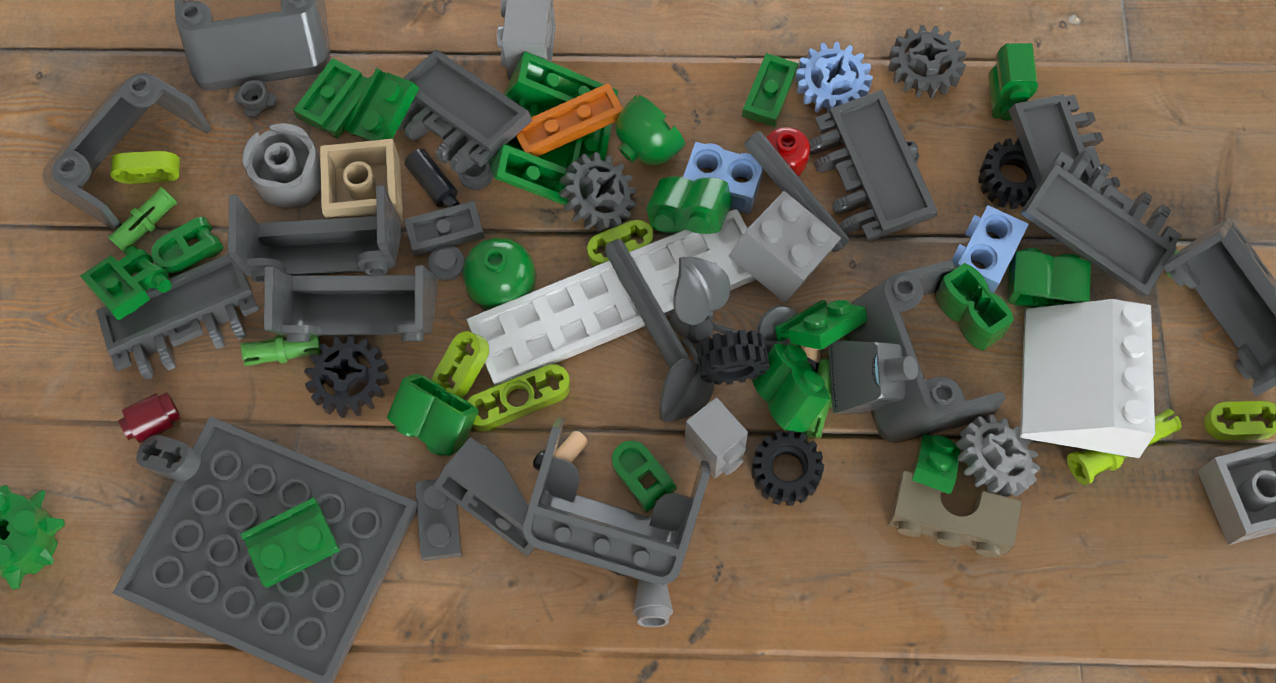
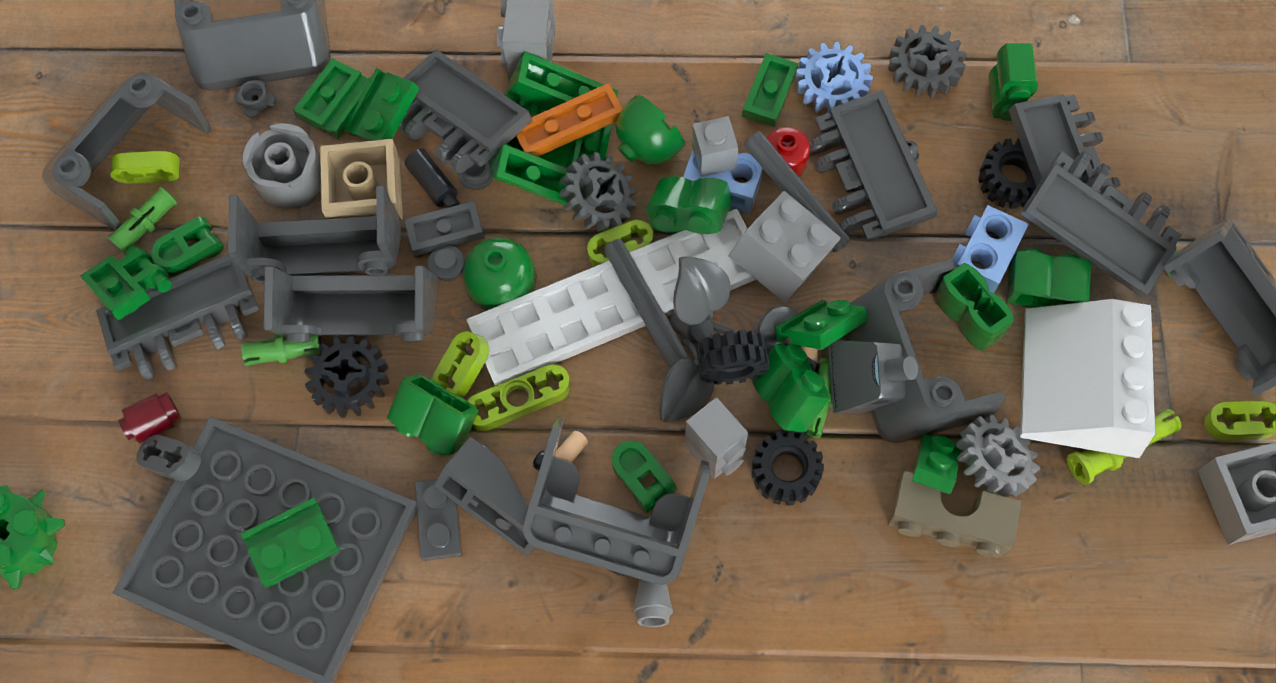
none -> light grey brick [692,116,738,177]

